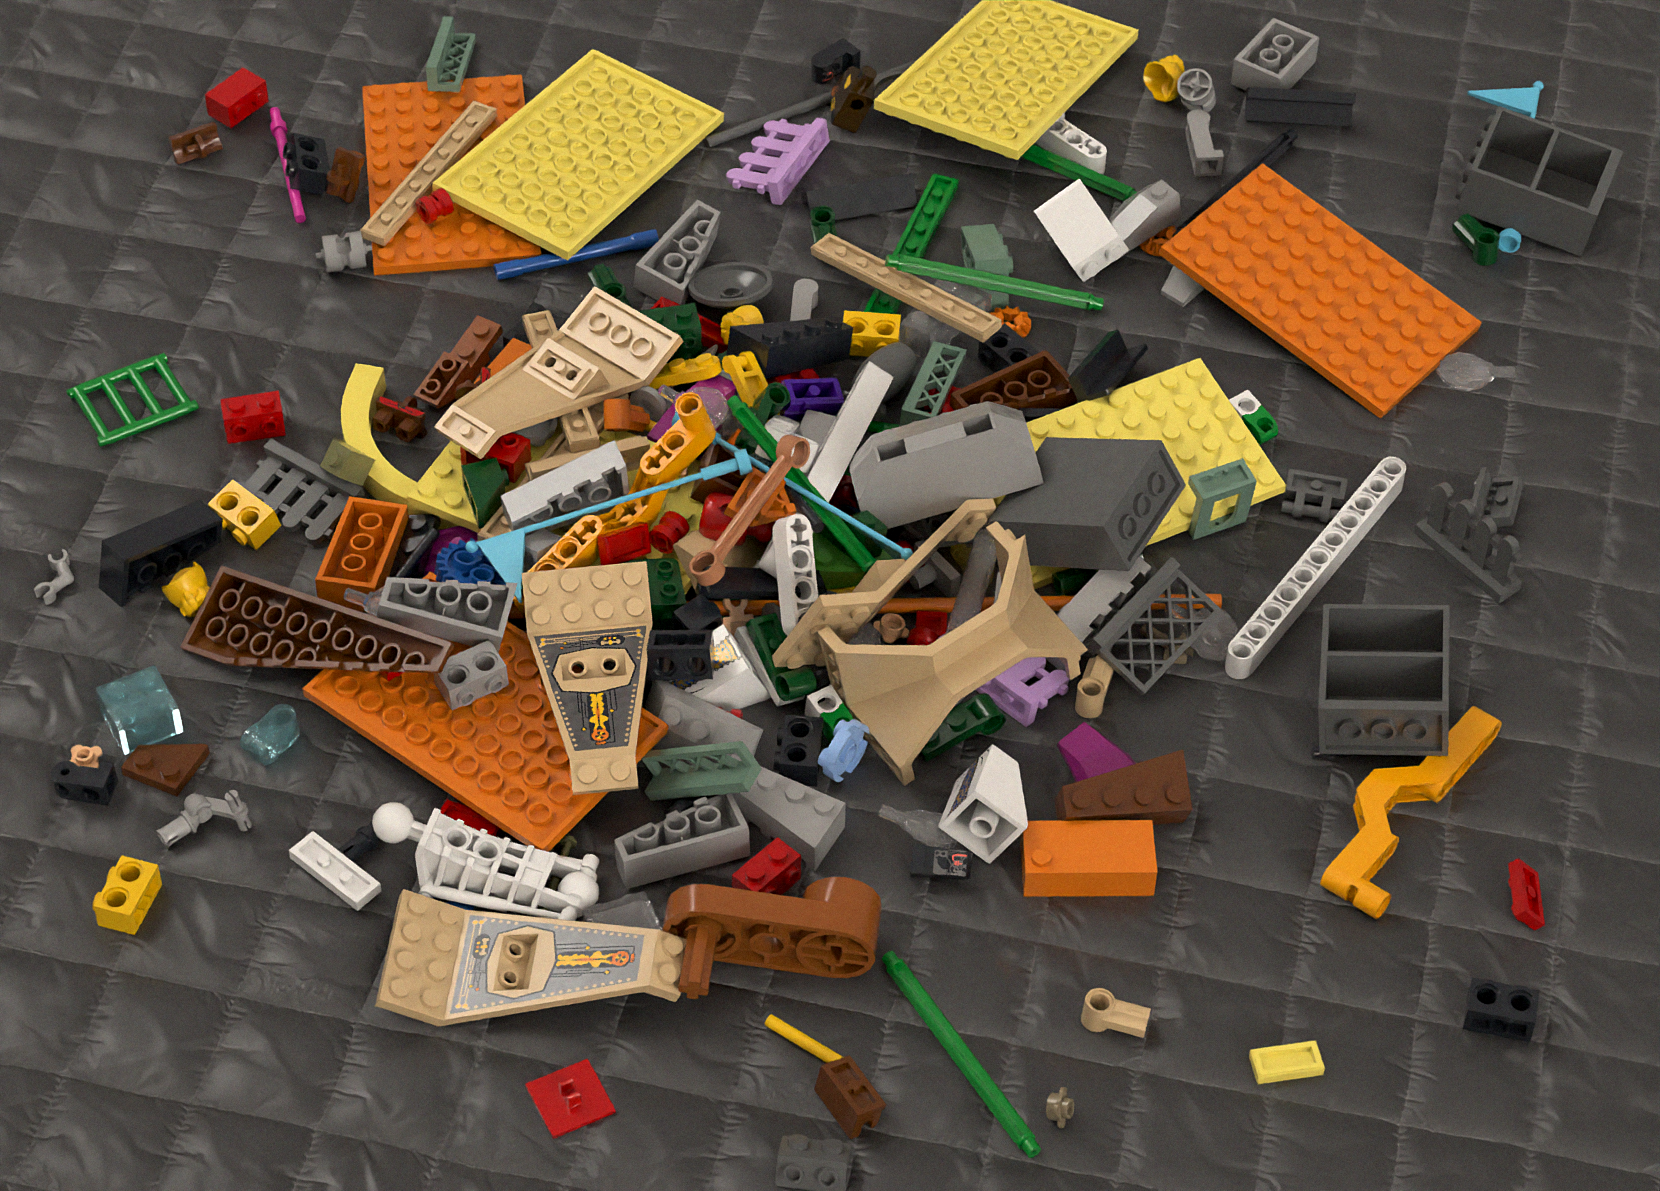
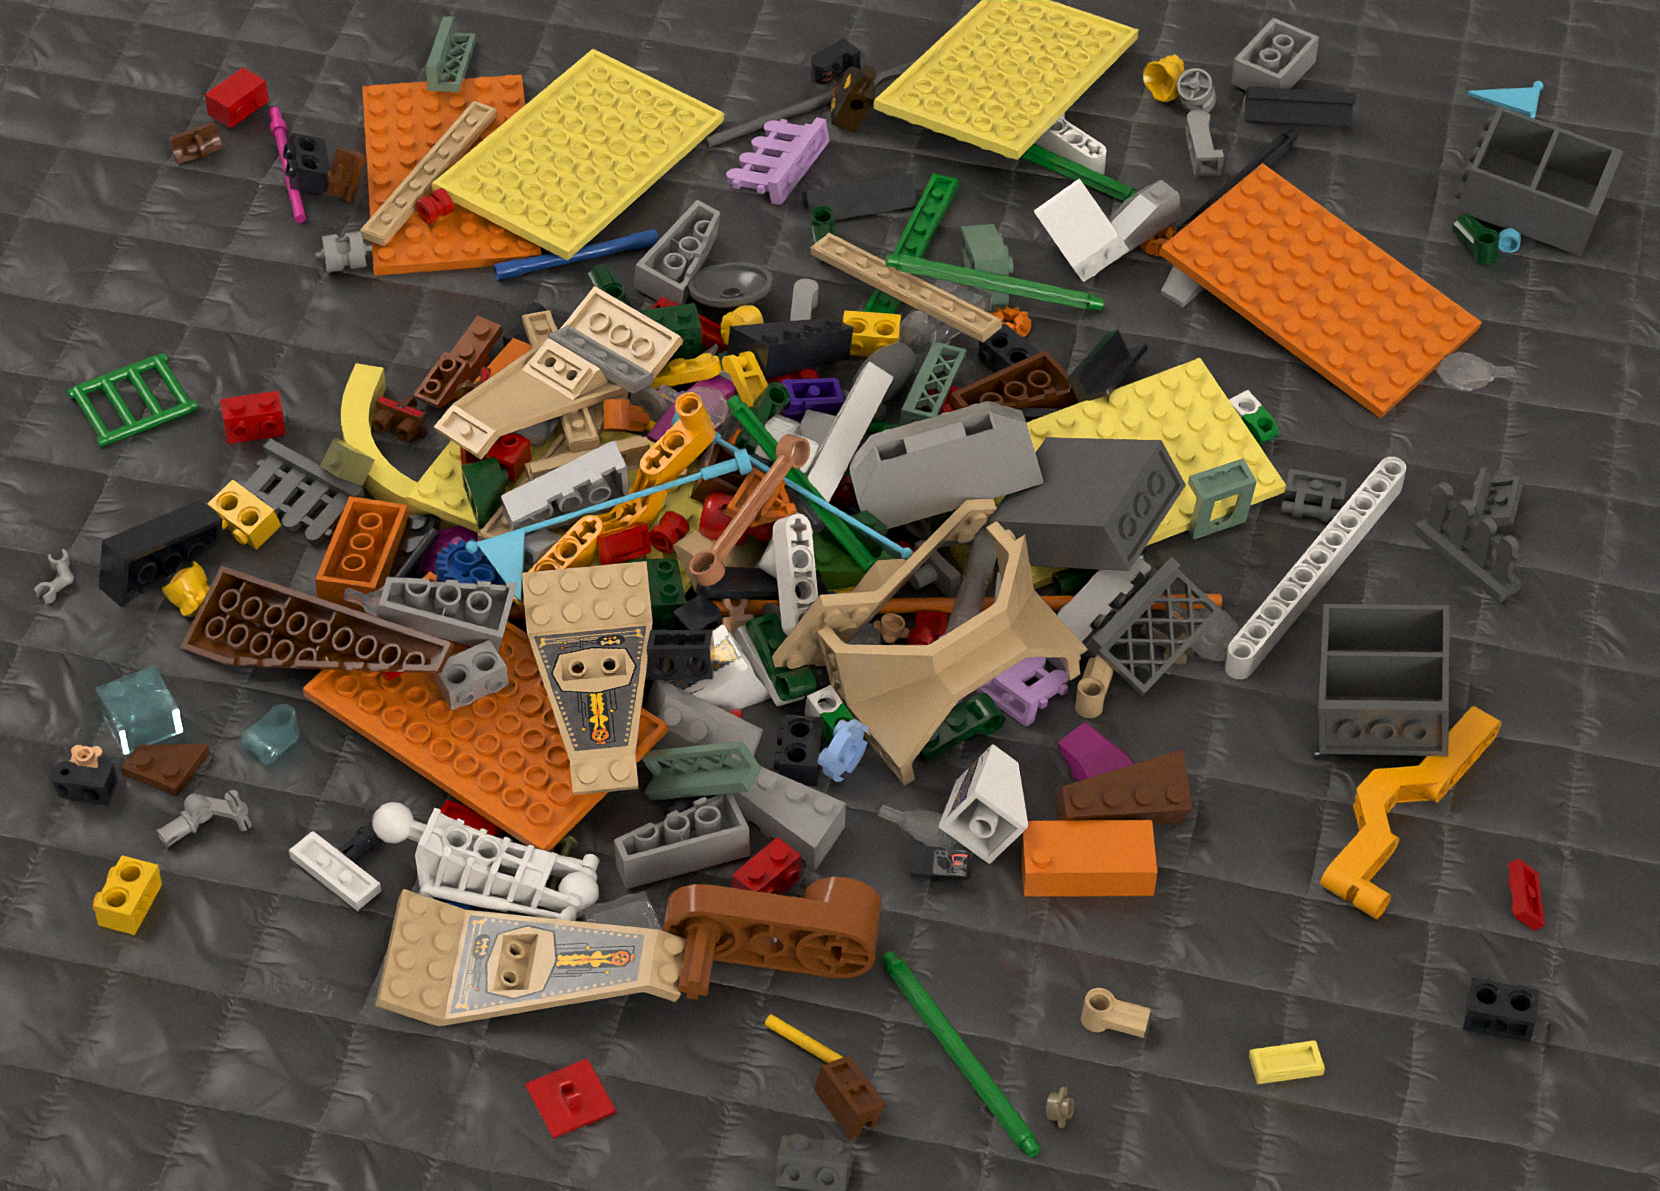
none -> light grey tile [548,325,654,394]

